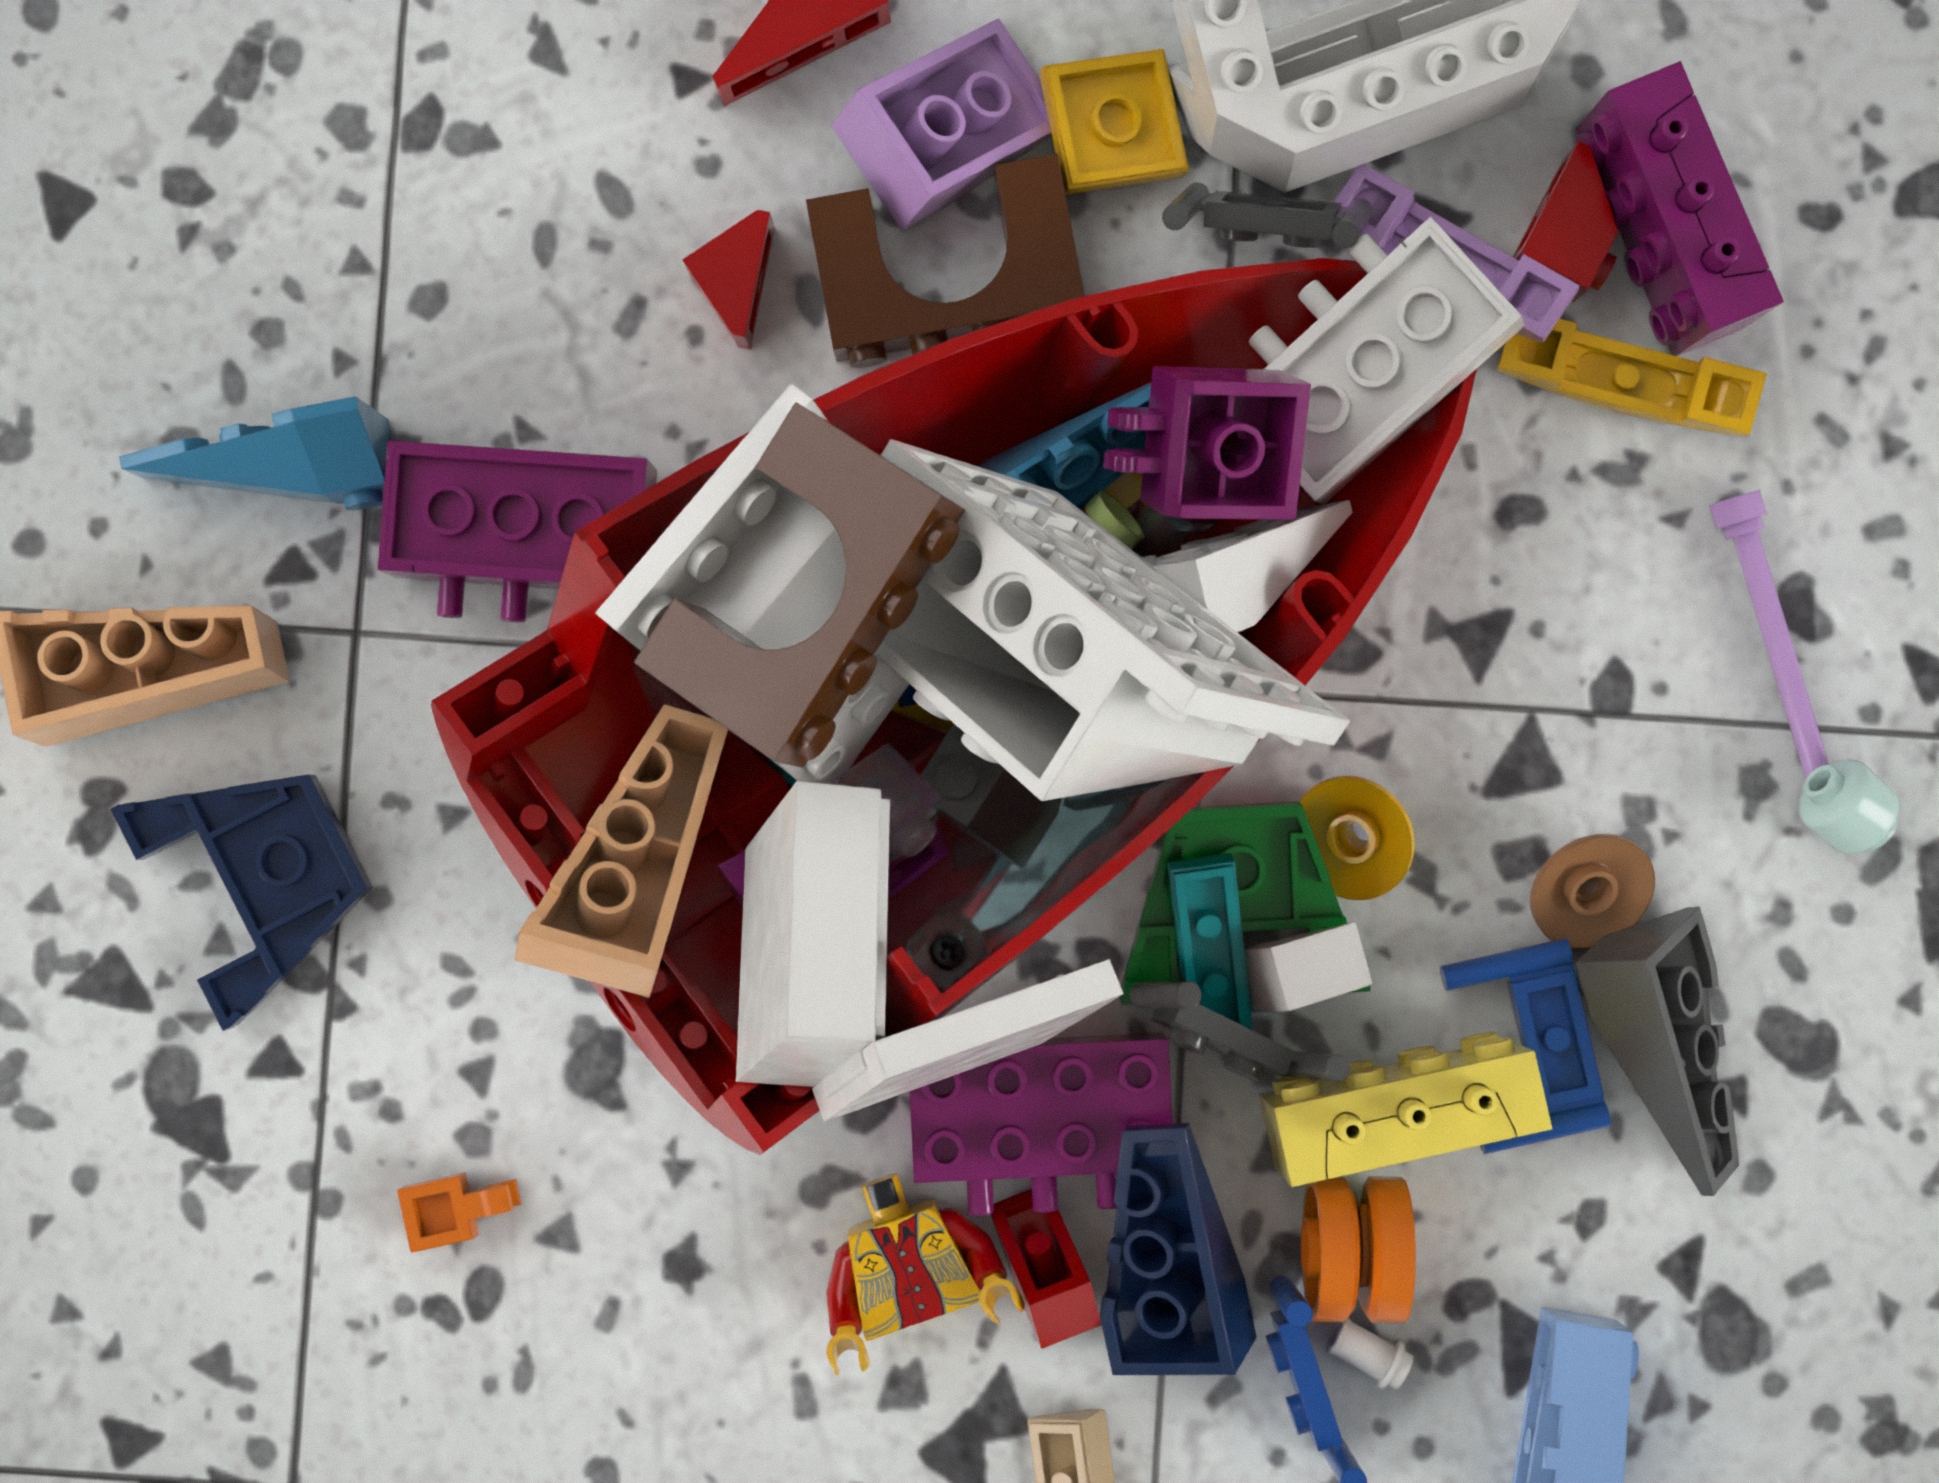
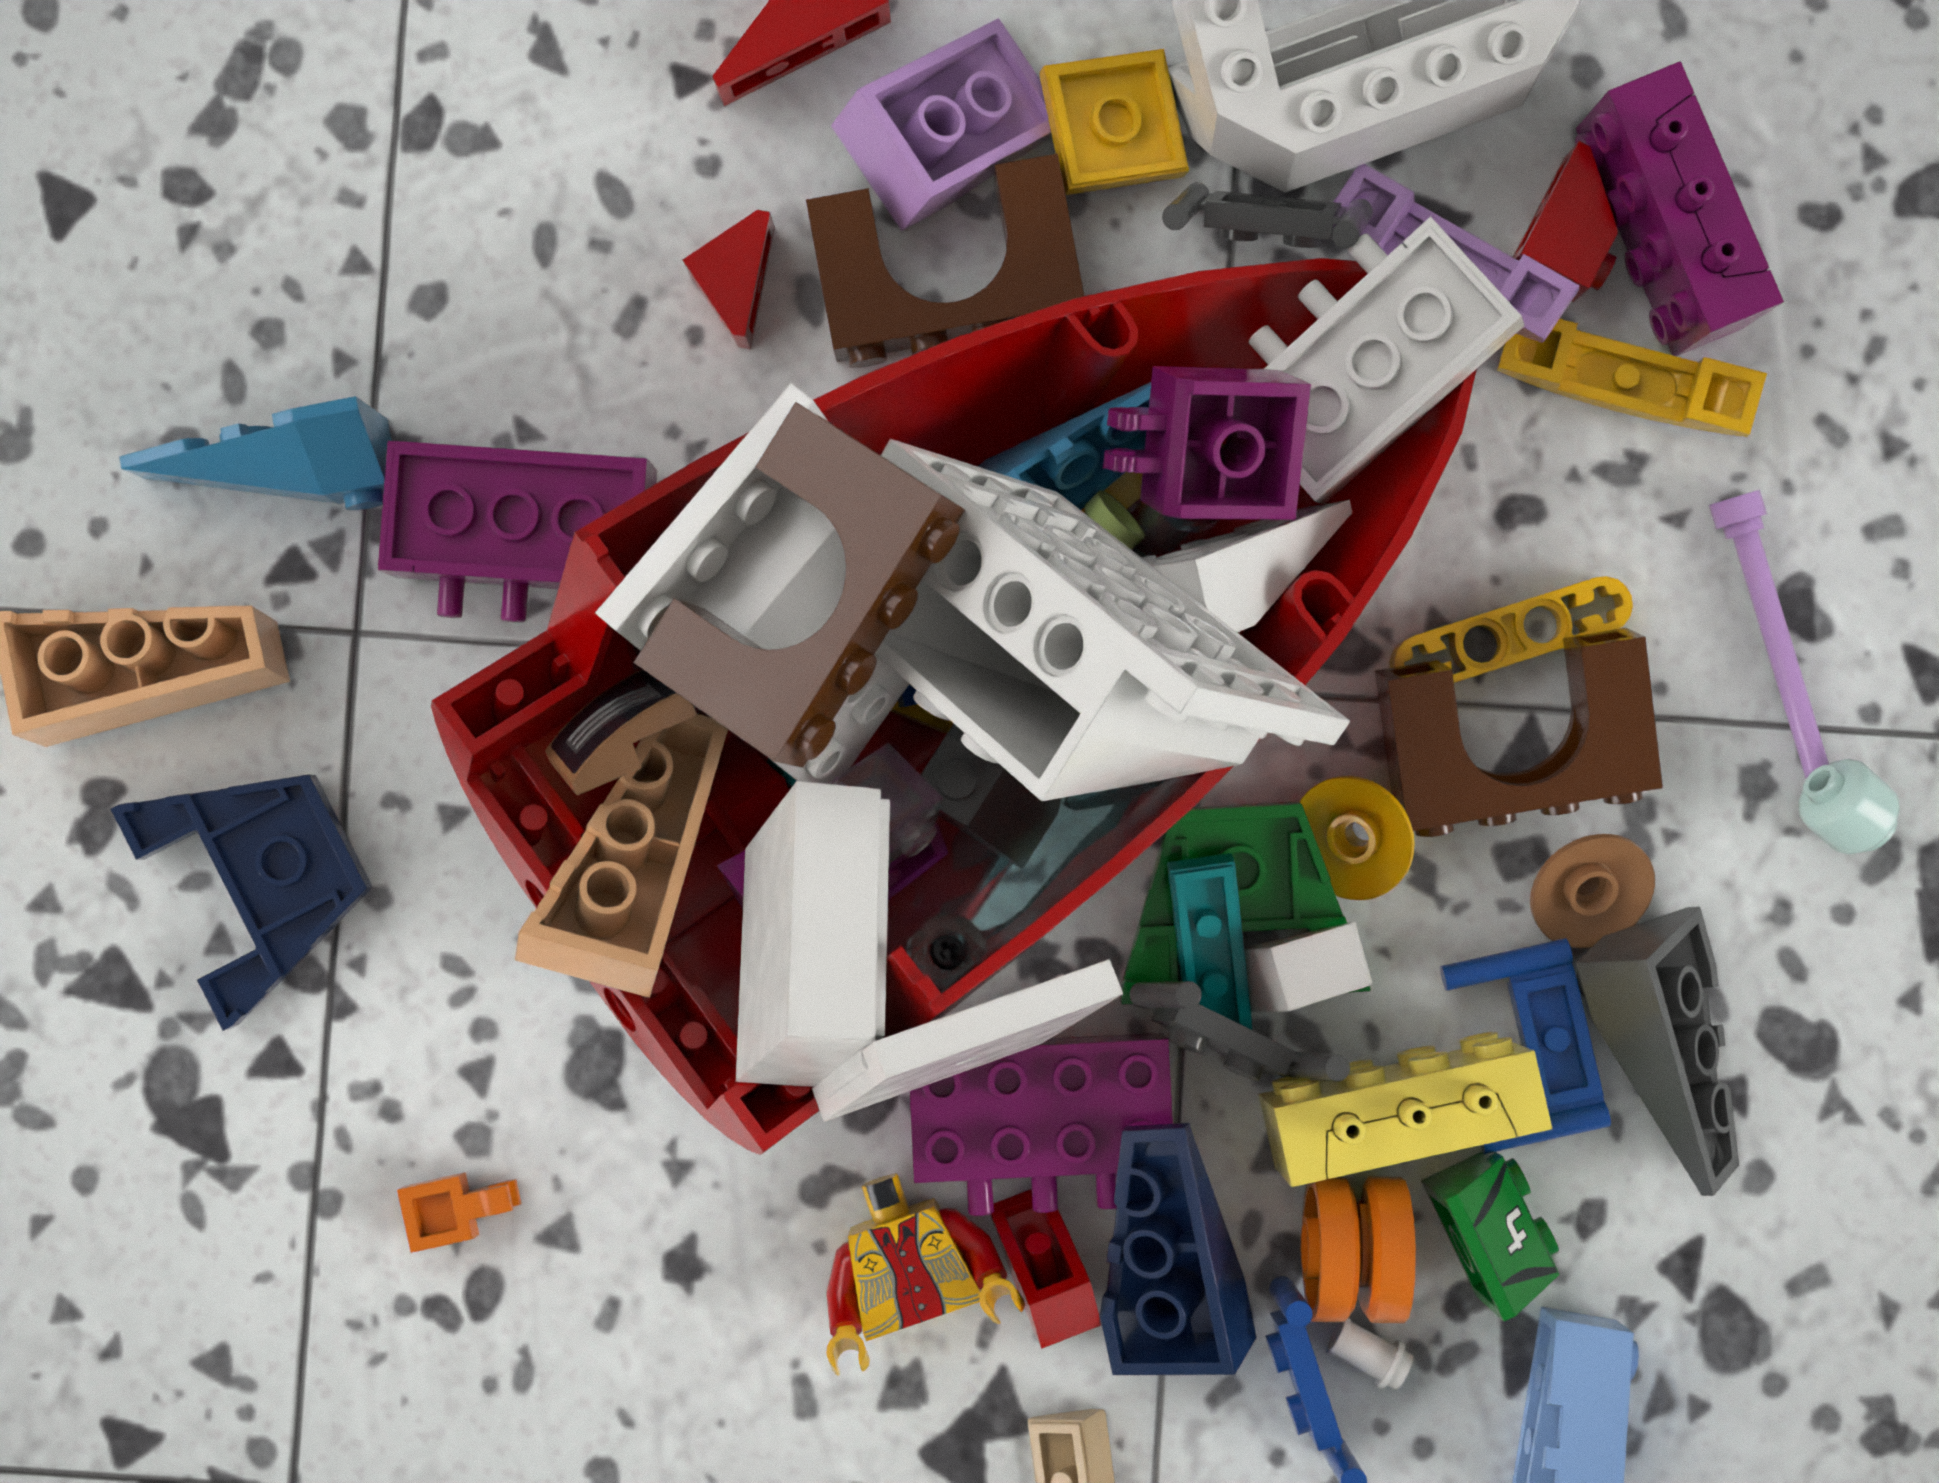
none -> slope [545,669,697,795]
none -> reddish brown arch [1375,628,1663,837]
none -> yellow beam [1389,576,1633,683]
none -> green slope [1421,1151,1560,1322]

